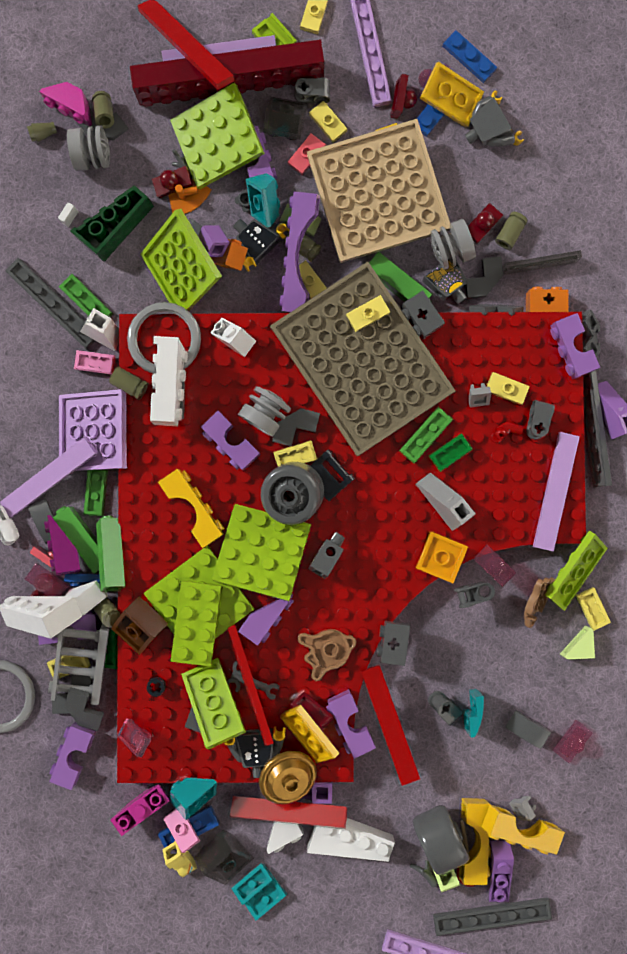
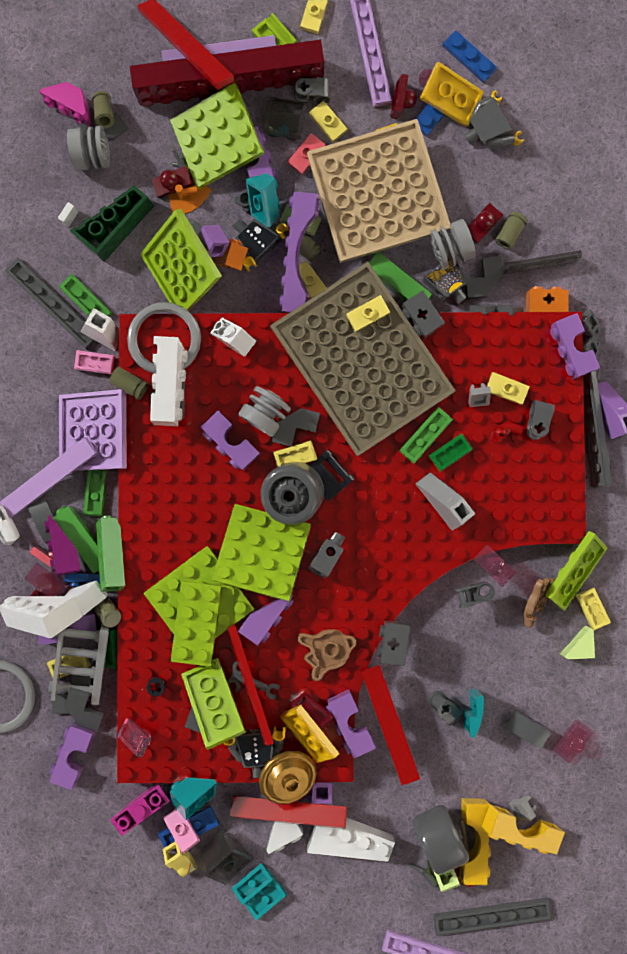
olive cone [27,122,57,143] -> none
reddish brown slope [111,596,168,655] -> none
yellow arch [158,469,224,548] -> none
light orange plate [416,531,468,583] -> none
medium lavender slope [489,841,514,902] -> none
lavender tile [533,432,580,551] -> none

